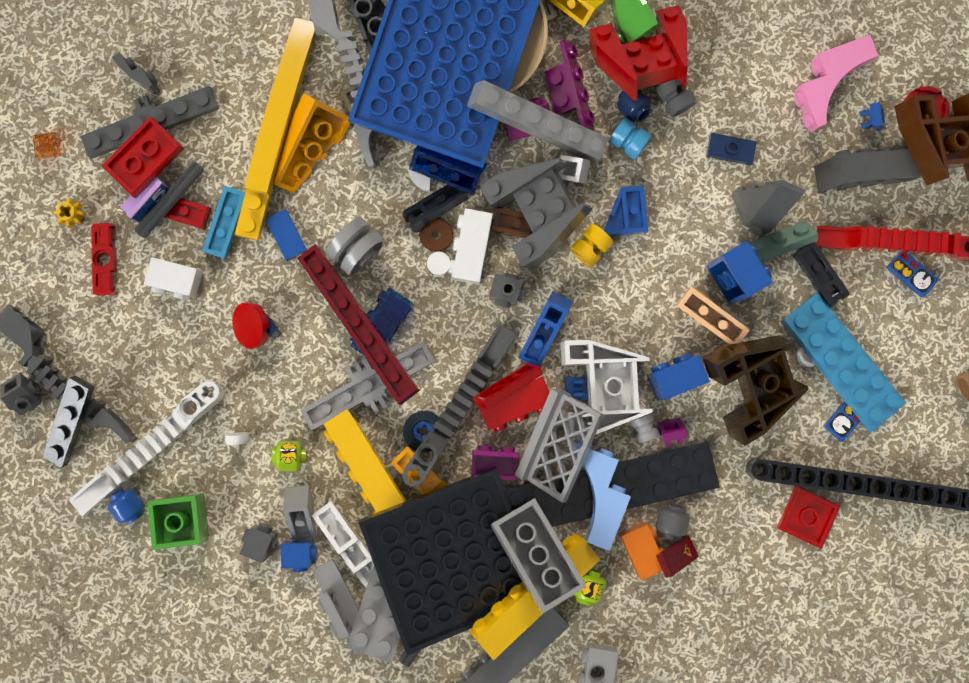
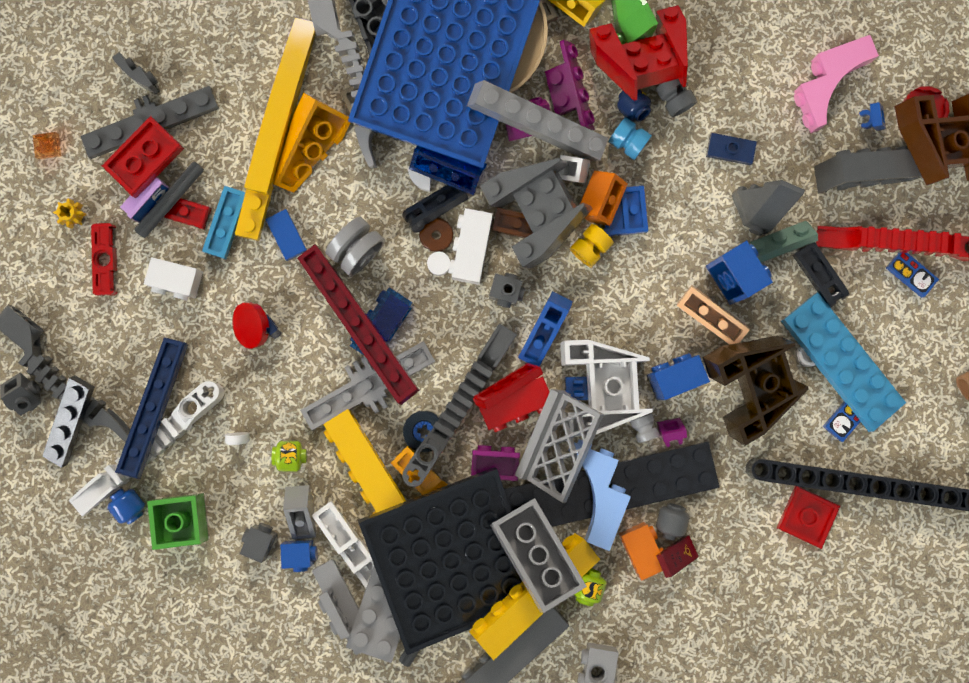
none -> dark blue tile [115,337,188,479]
none -> orange brick [580,170,628,226]

